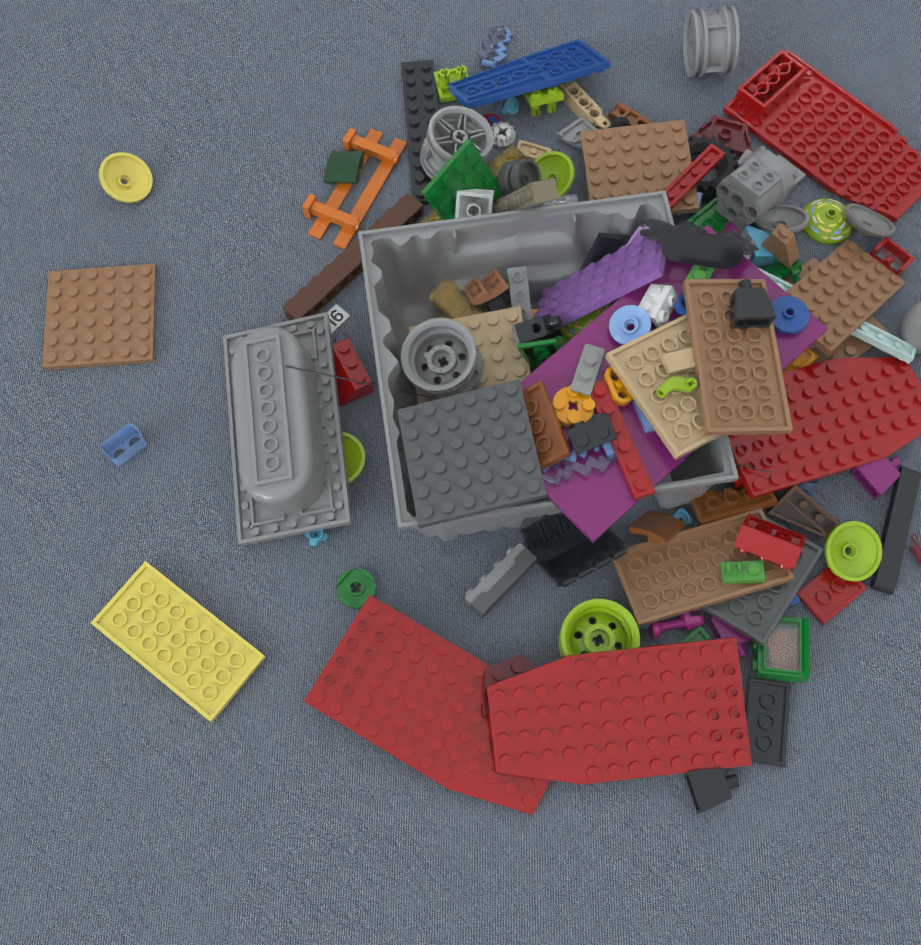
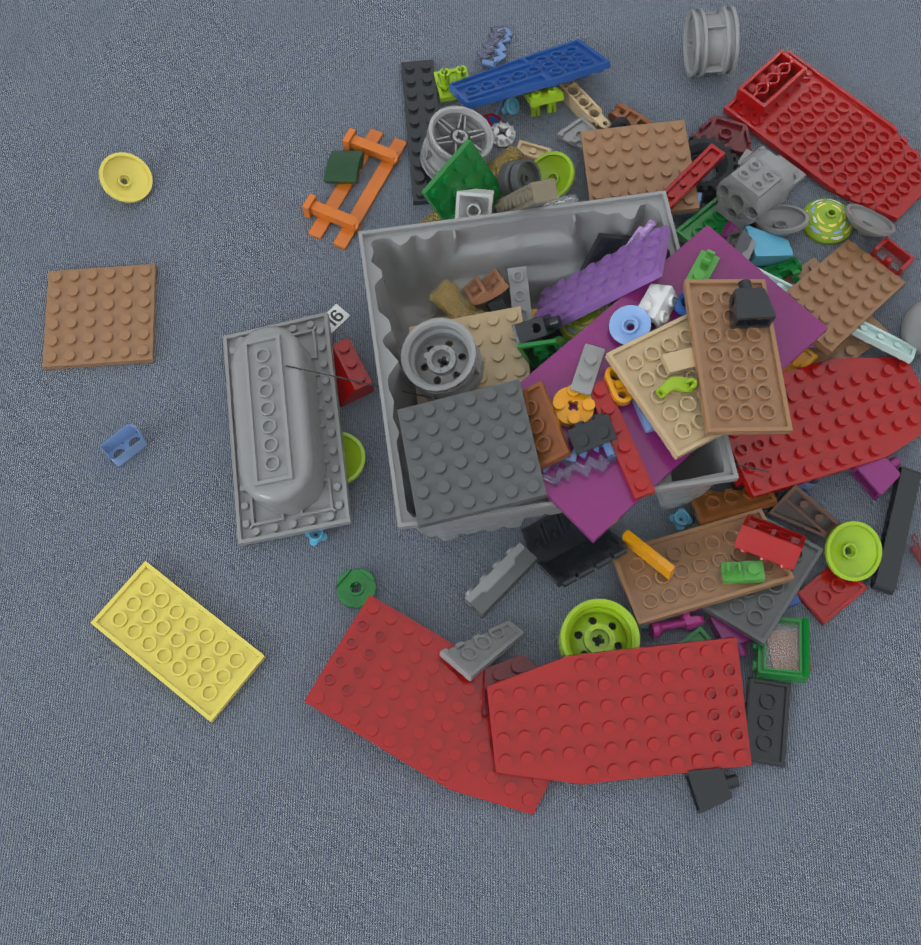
reddish brown brick [283,193,424,320] -> none
dark orange slope [629,511,685,543] -> none
black plant [640,219,759,269] -> none
medium nougat slope [761,223,799,269] -> none
blue plate [771,296,810,335] -> none
none -> light grey wing [439,620,524,681]
none -> light orange tile [622,529,675,580]

